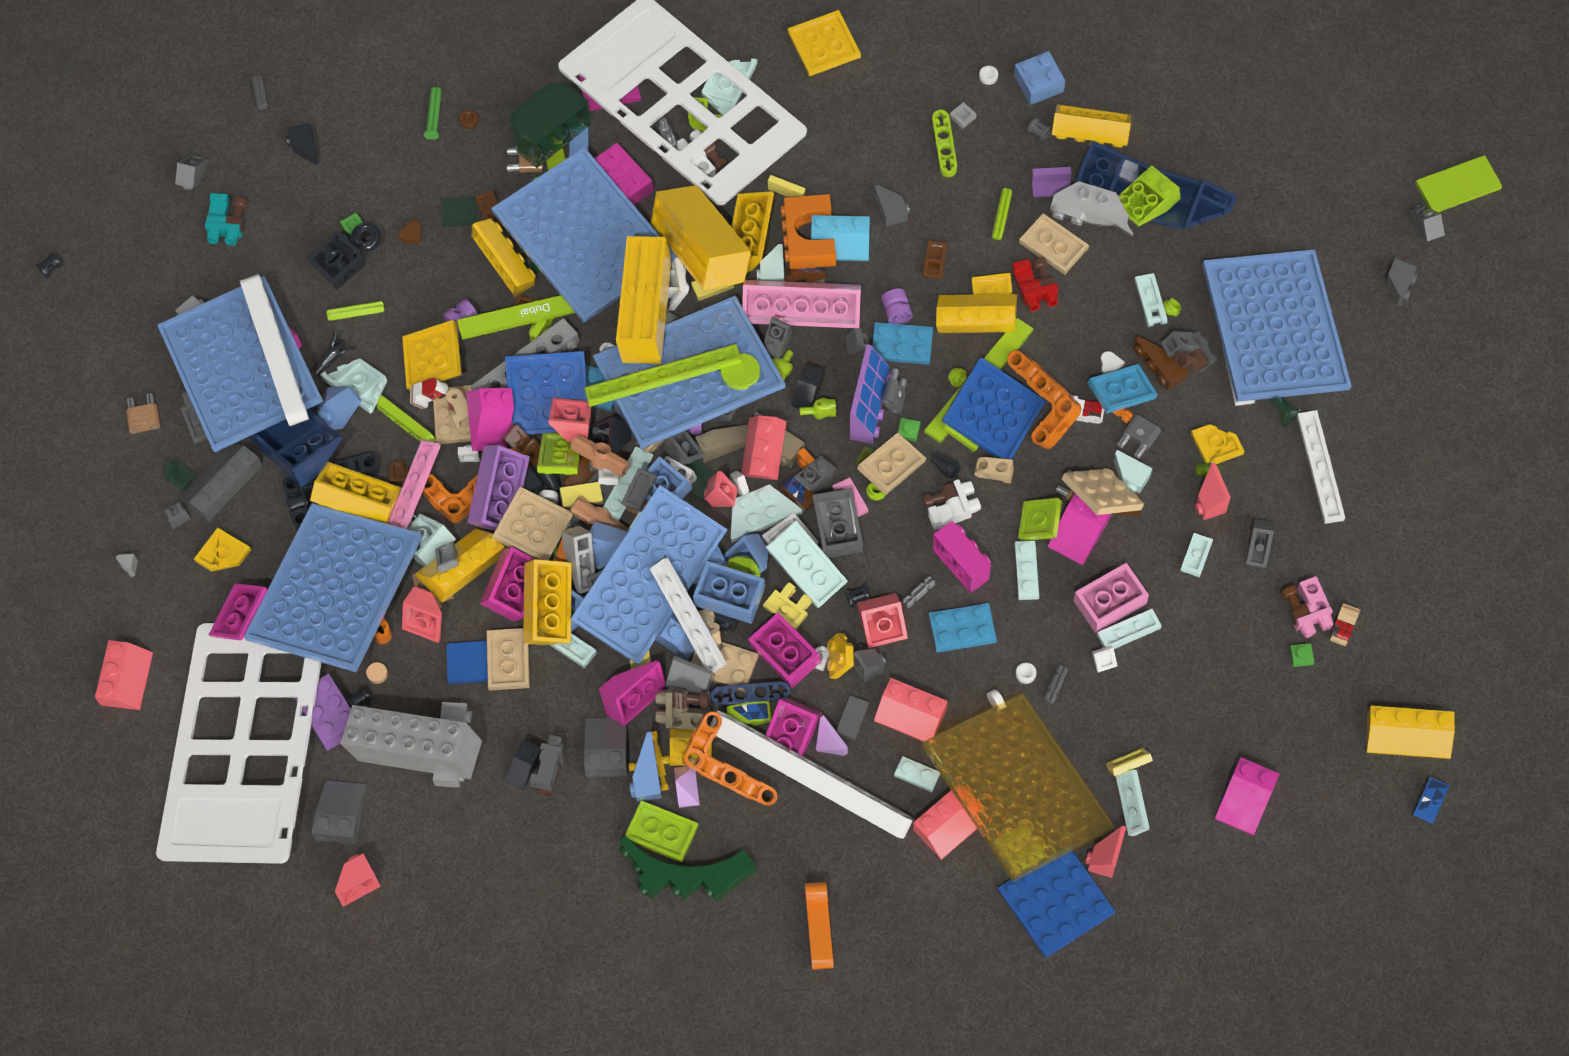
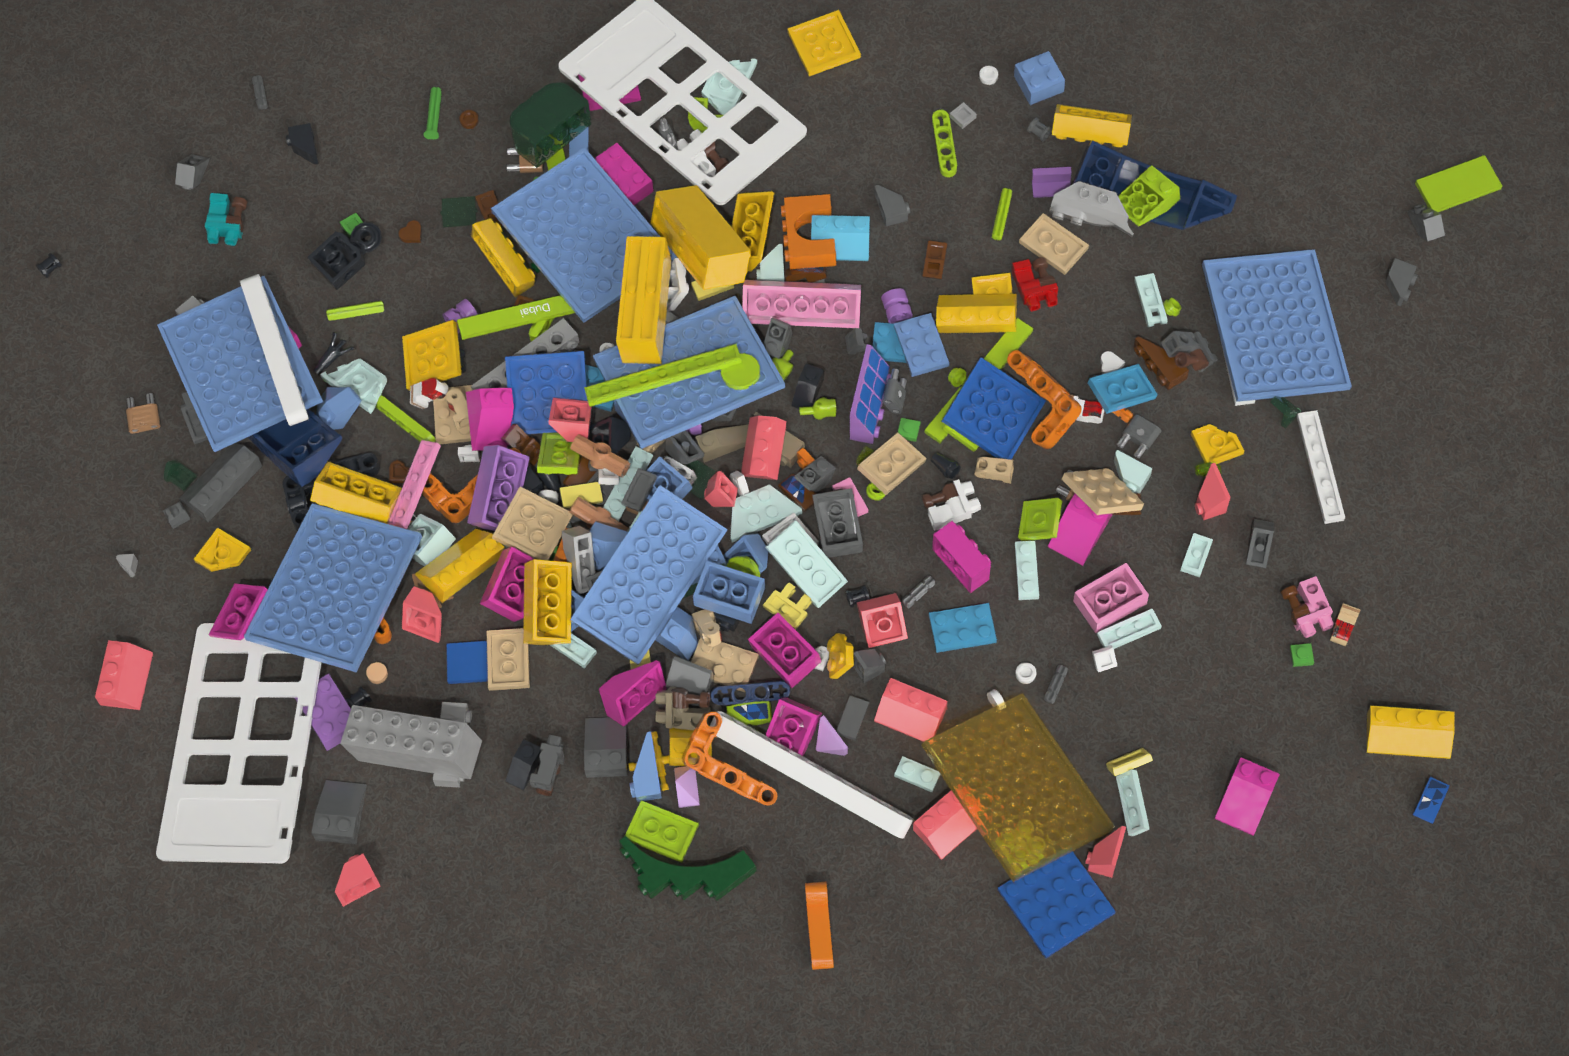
dark grey tile [435,542,459,573] -> none
white plate [650,558,727,673] -> none
light yellow tile [768,175,806,197] -> none
none -> medium blue plate [894,313,949,377]

